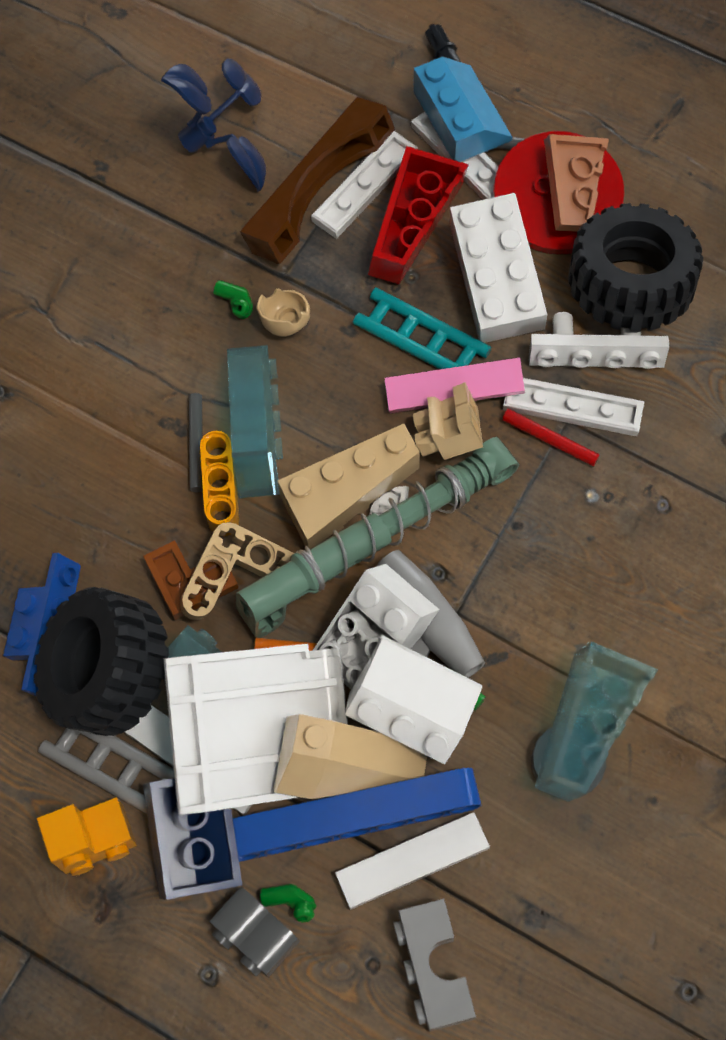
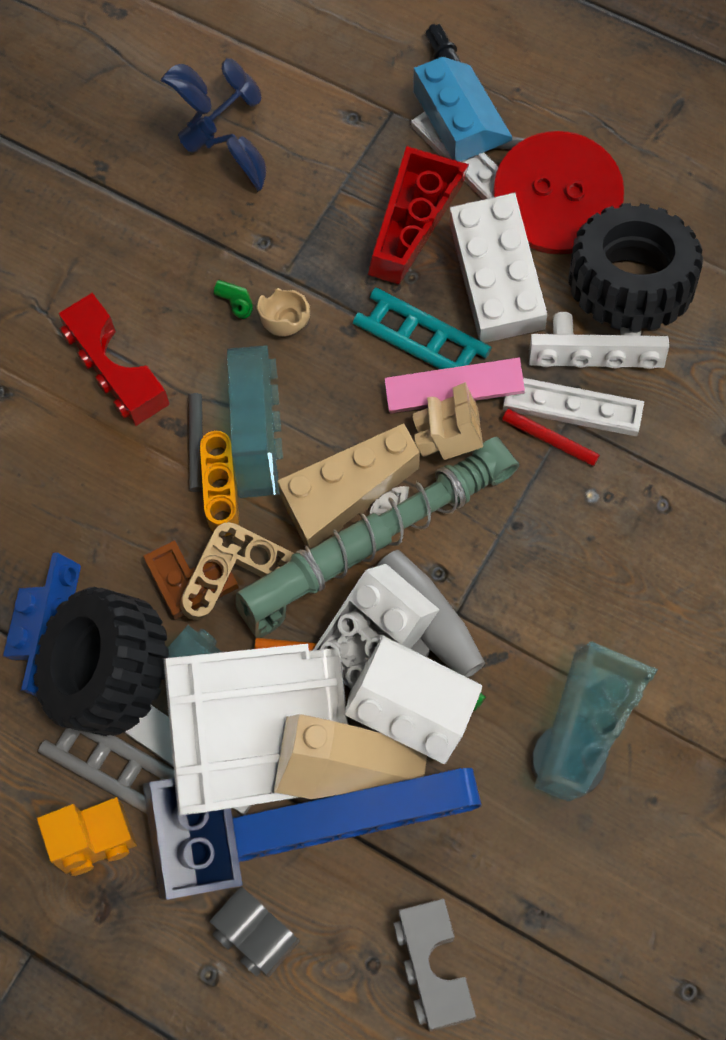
reddish brown arch [240,97,395,264] -> none
green arm [260,884,316,922] -> none
white tile [311,131,418,239] -> none
white tile [335,812,490,910] -> none
nougat wing [544,134,609,232] -> none
none -> red arch [58,292,170,426]

